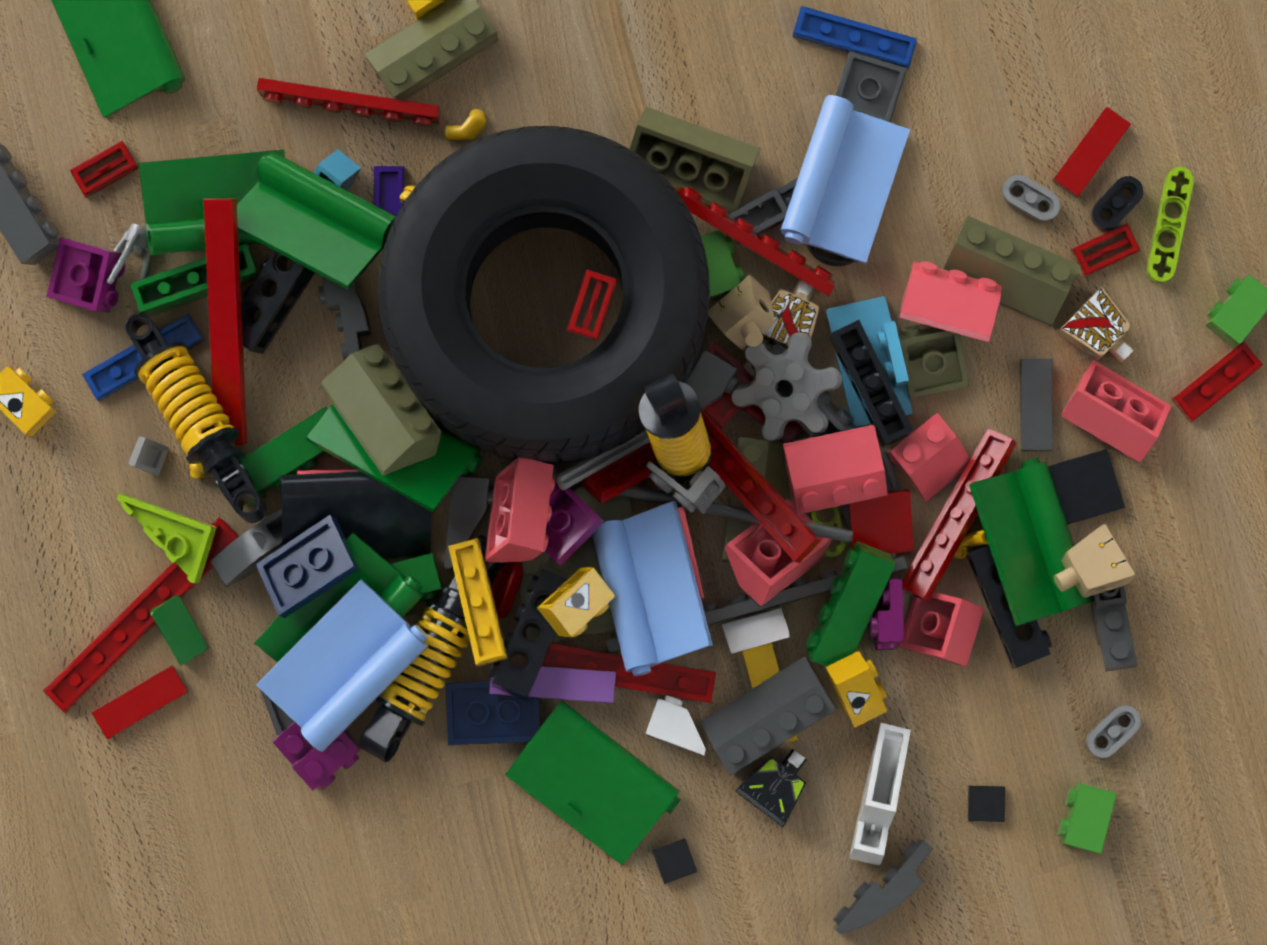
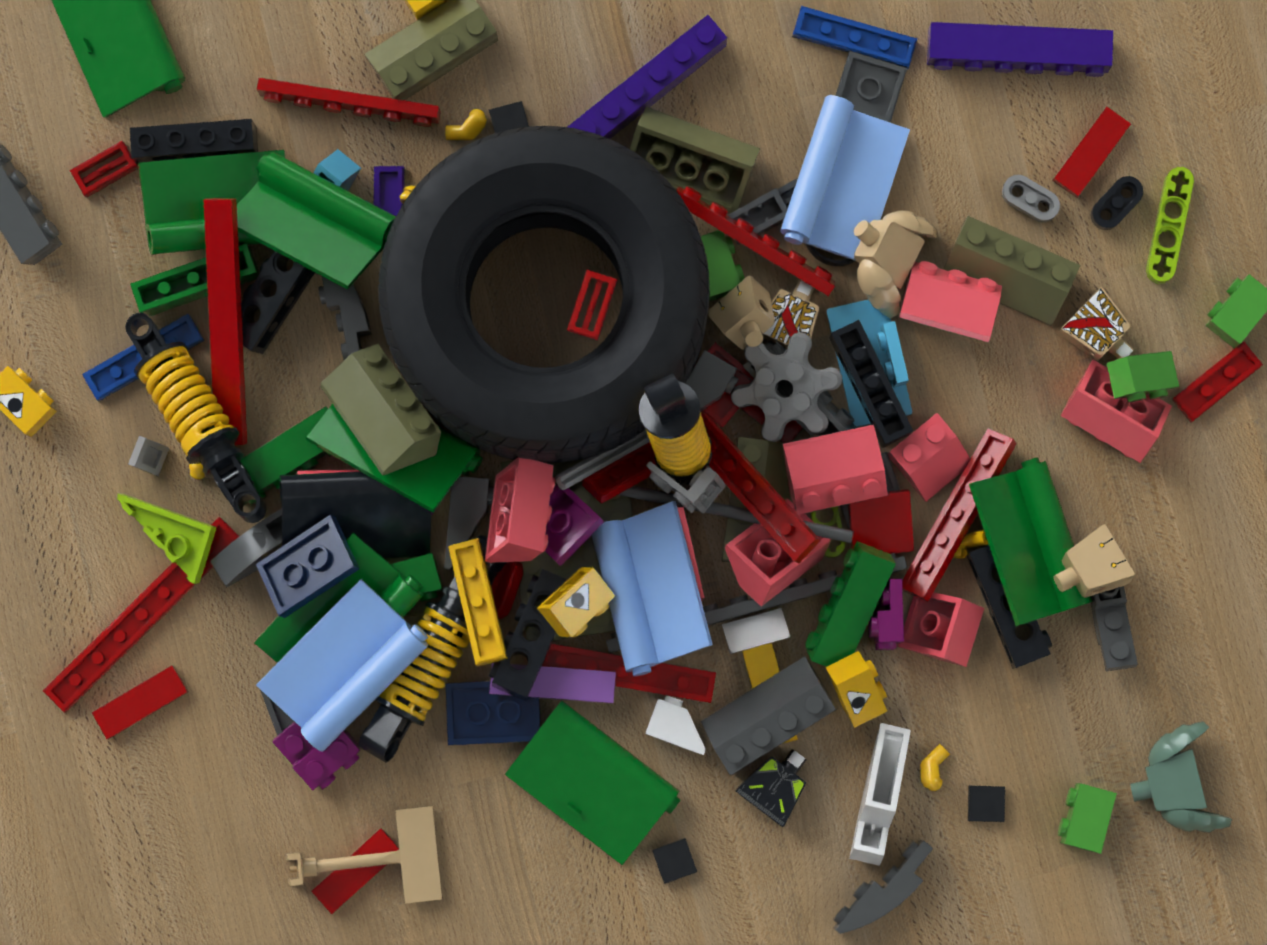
magenta plate [46,237,125,313] -> none
light grey plant [107,223,151,284] -> none
green slope [150,594,209,666] -> none
olive plate [898,325,970,399] -> none
dark grey tile [1020,359,1053,451] -> none
black tile [1048,449,1125,525] -> none
red tile [1071,223,1141,278] -> none
light grey plate [1086,705,1141,758] -> none
none -> black brick [130,119,258,165]
none -> tan piece [285,806,442,904]
none -> red tile [311,828,399,914]
none -> black piece [489,101,529,133]
none -> dark purple brick [567,15,727,139]
none -> tan torso [854,211,938,319]
none -> yellow arm [920,744,950,791]
none -> dark purple brick [927,22,1113,77]
none -> bright green brick [1106,351,1179,402]
none -> sand green torso [1130,721,1232,833]

